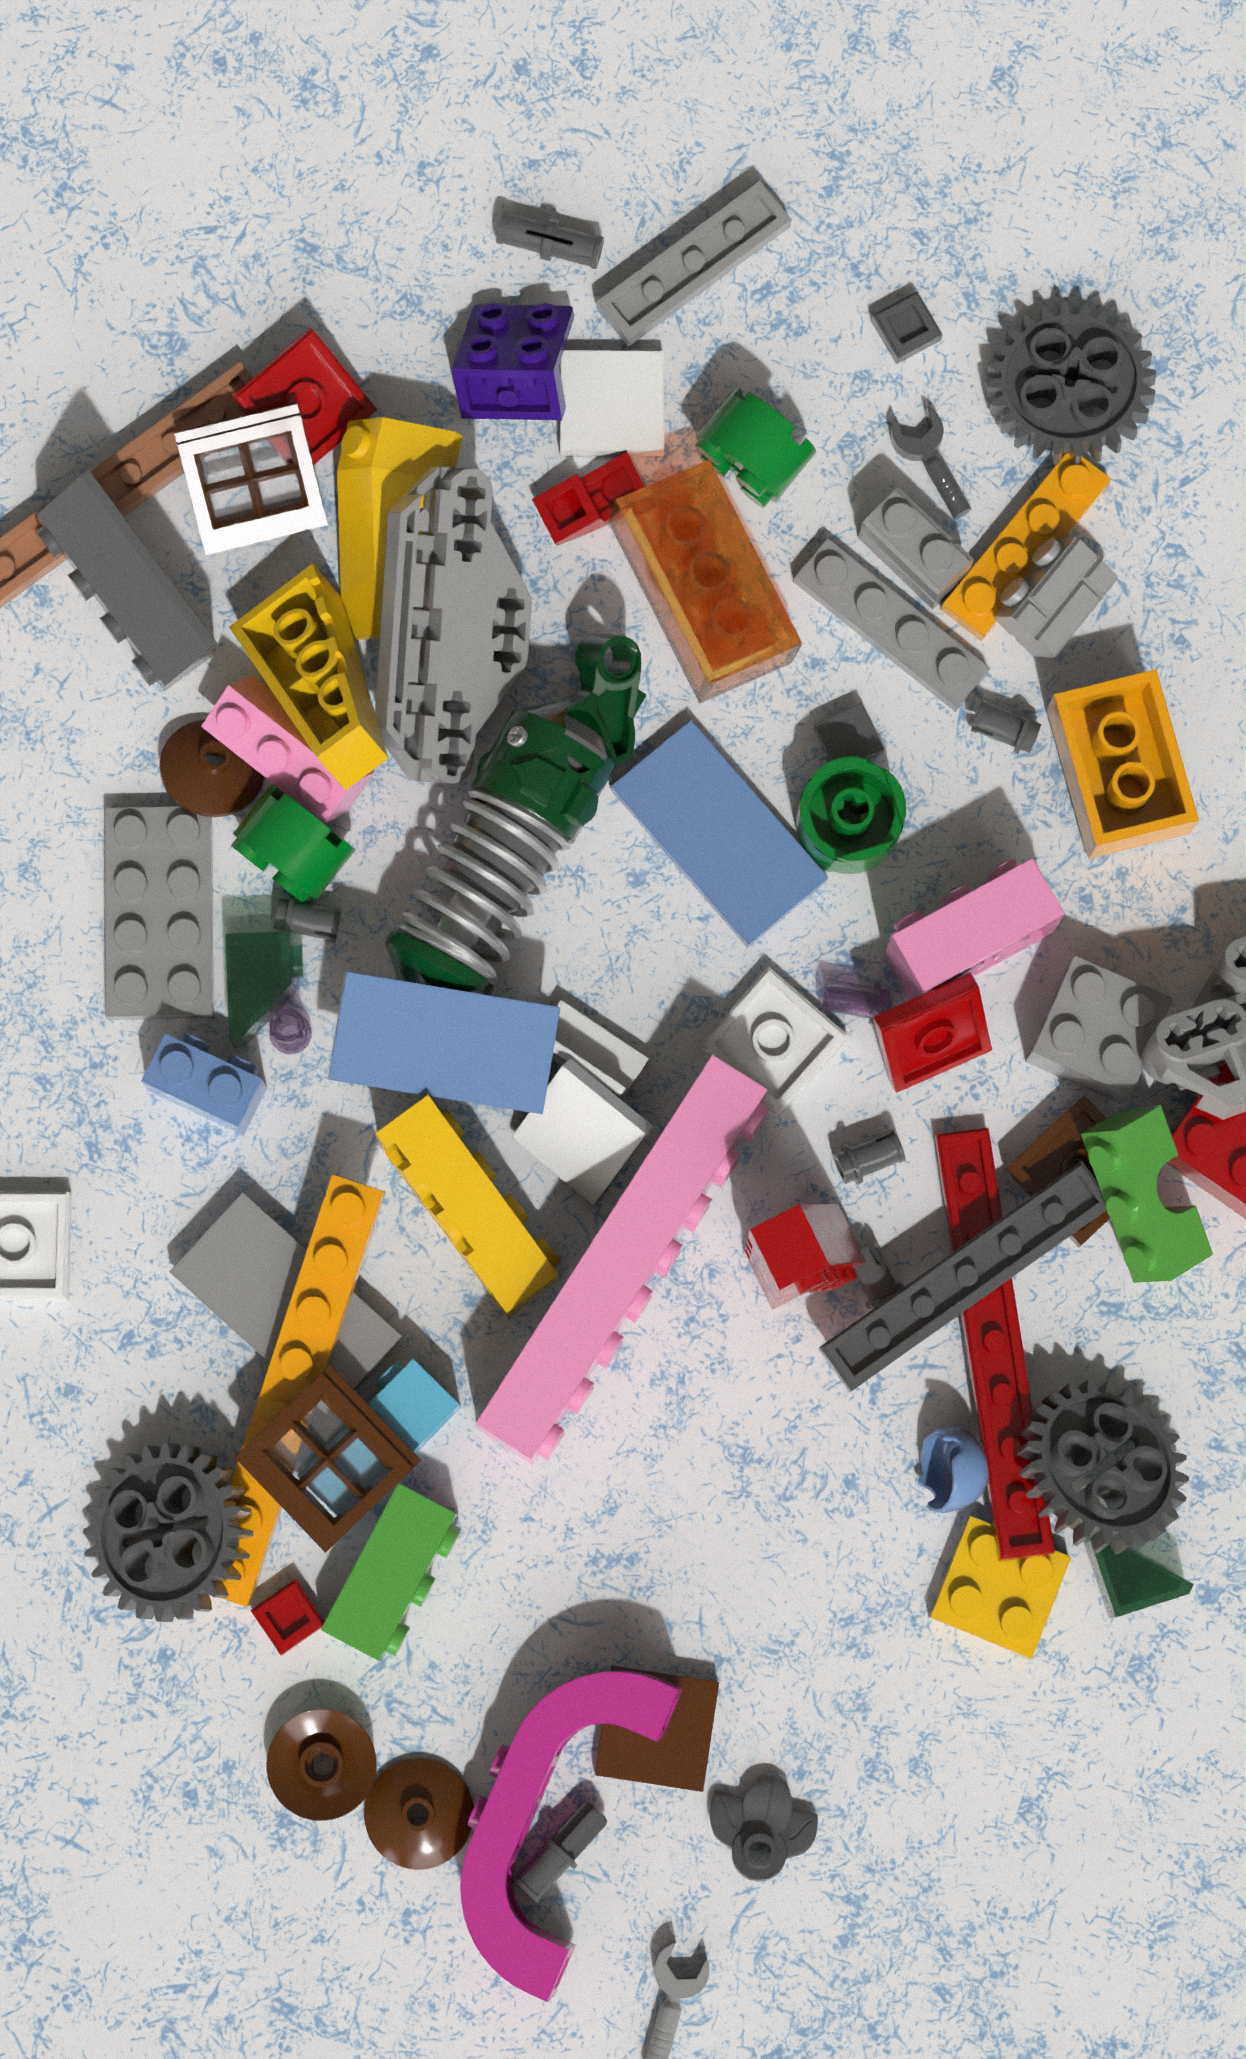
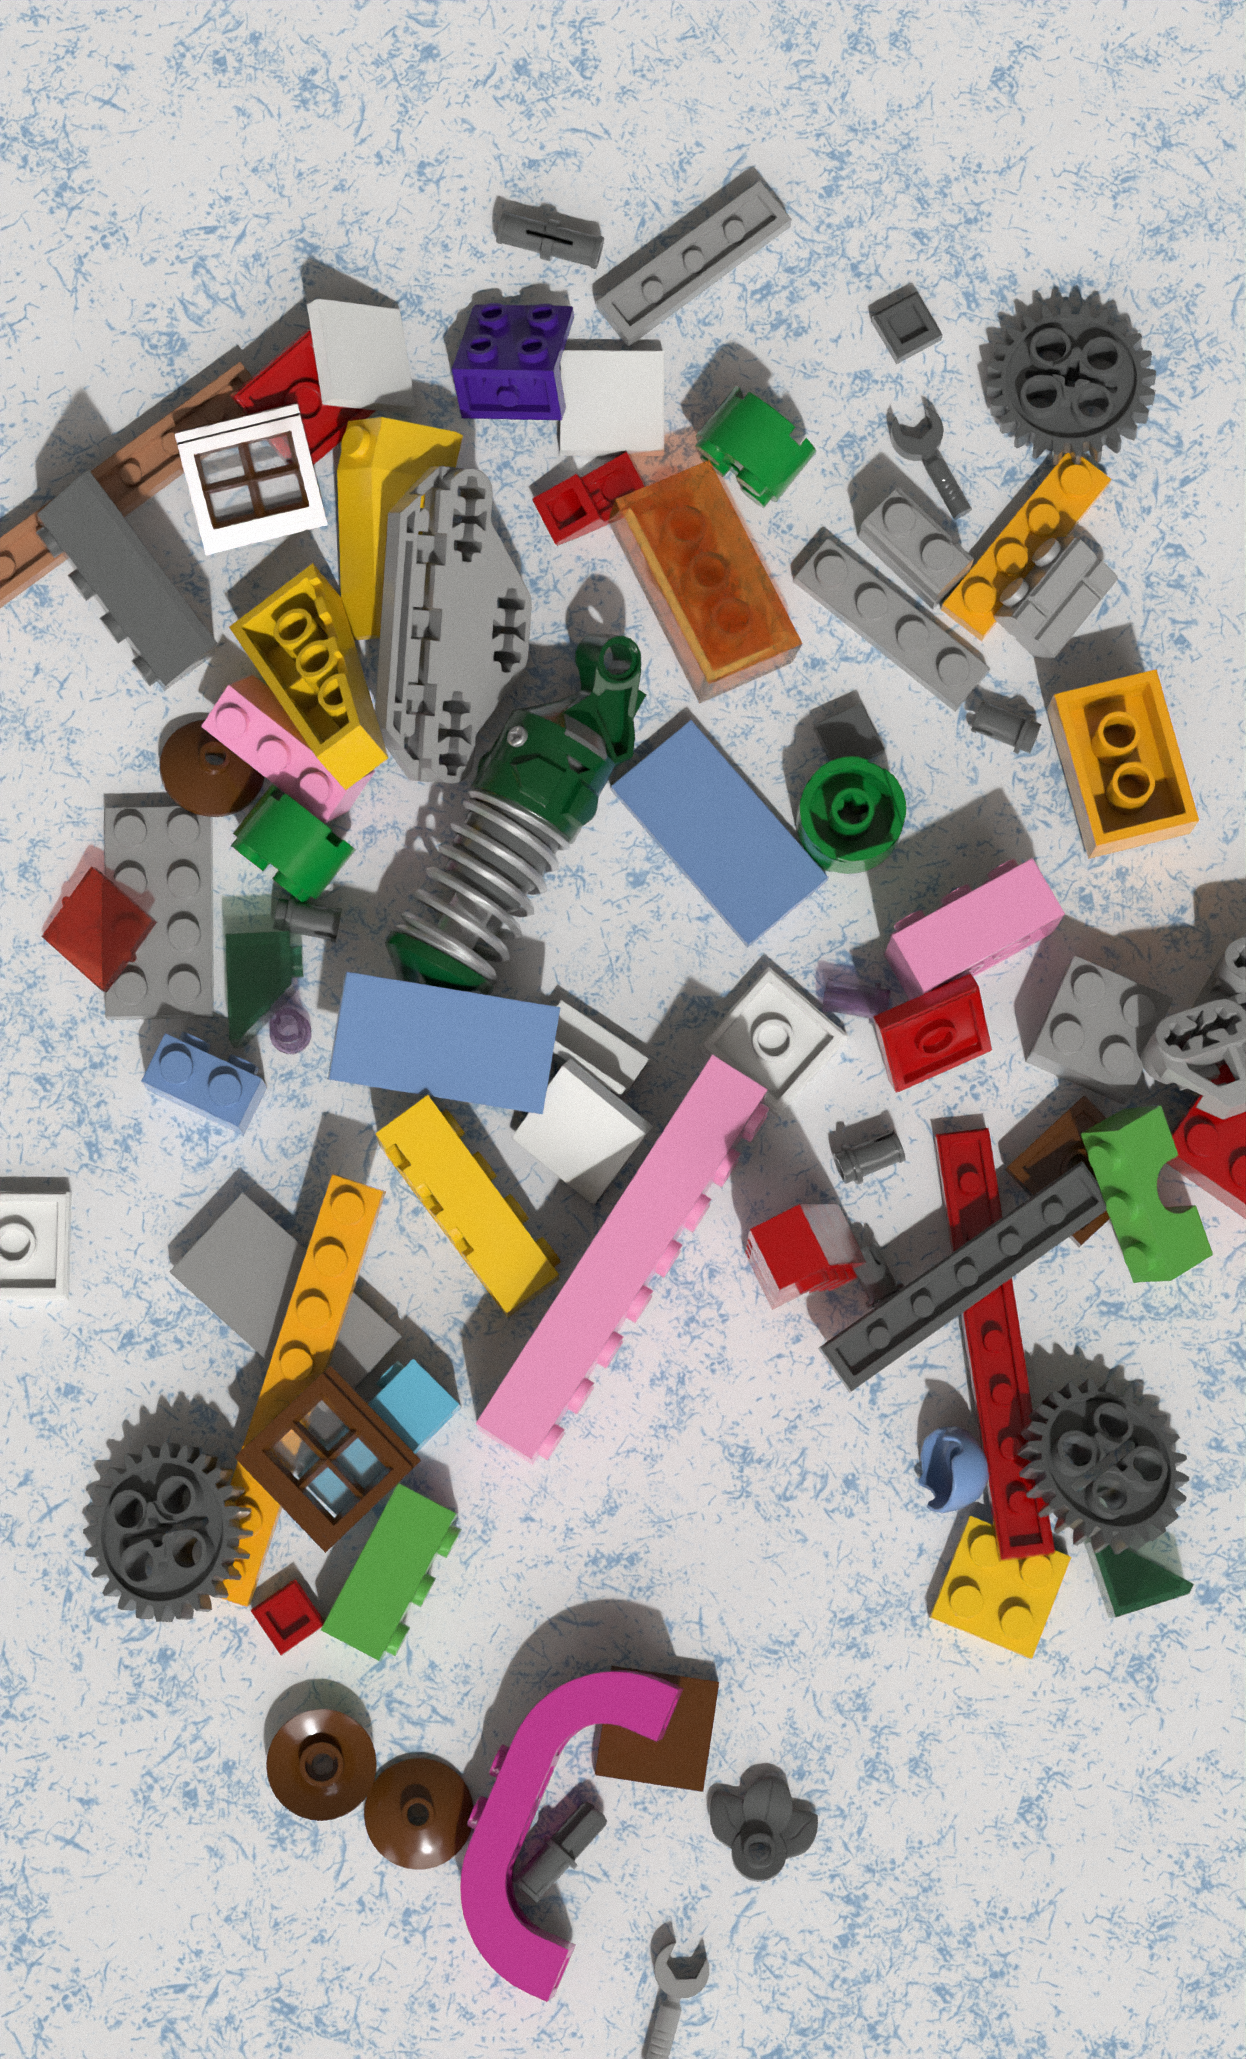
none -> clear red piece [41,866,157,992]
none -> white tile [307,298,416,414]

